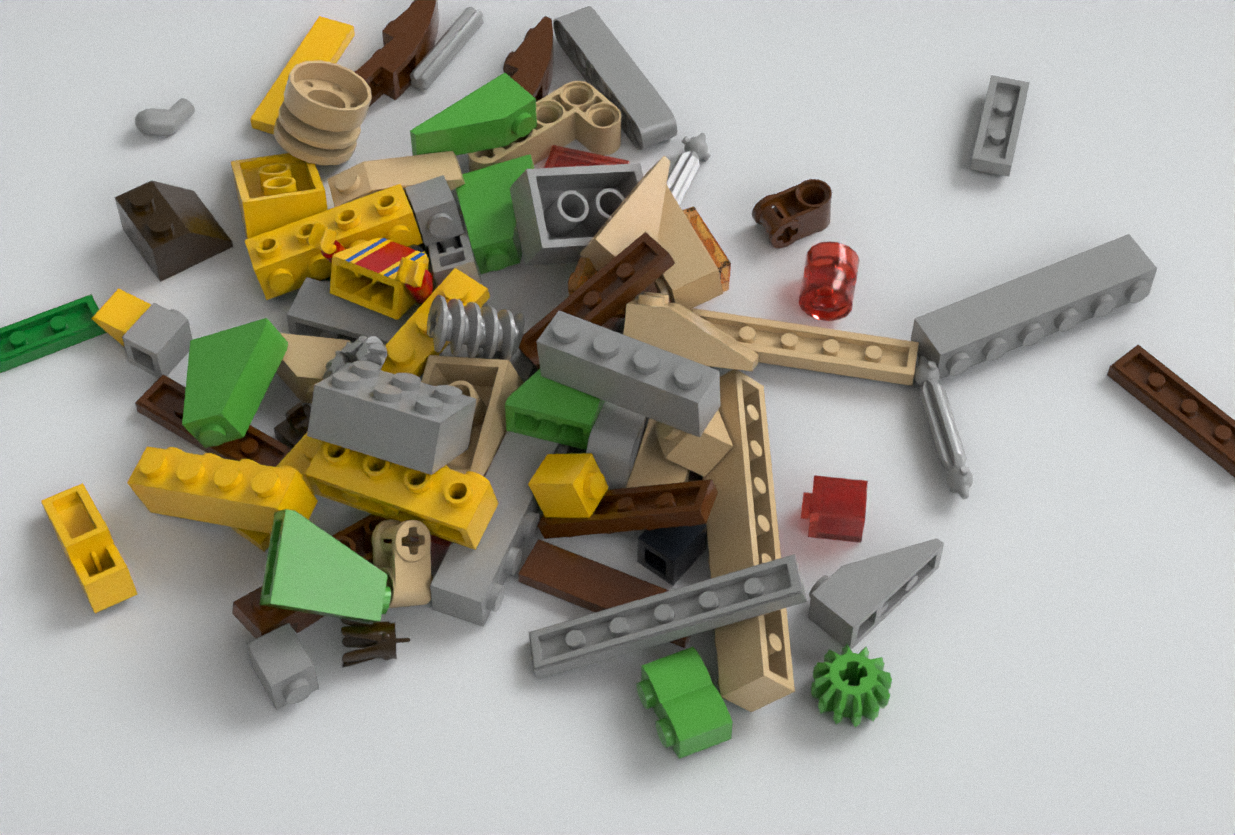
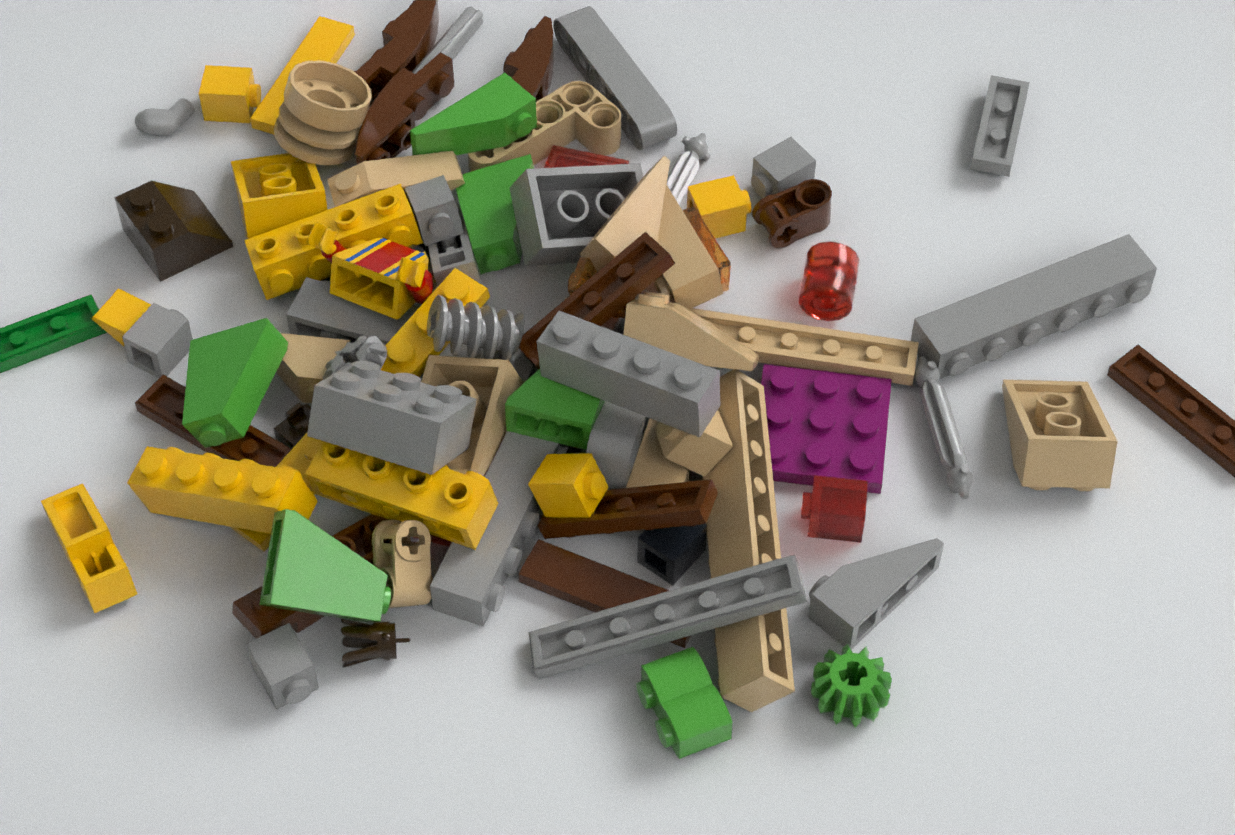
none -> yellow brick [198,65,261,123]
none -> reddish brown slope [356,52,455,164]
none -> yellow brick [687,175,751,242]
none -> light grey brick [751,137,816,207]
none -> magenta plate [761,364,892,494]
none -> tan slope [1002,380,1118,491]

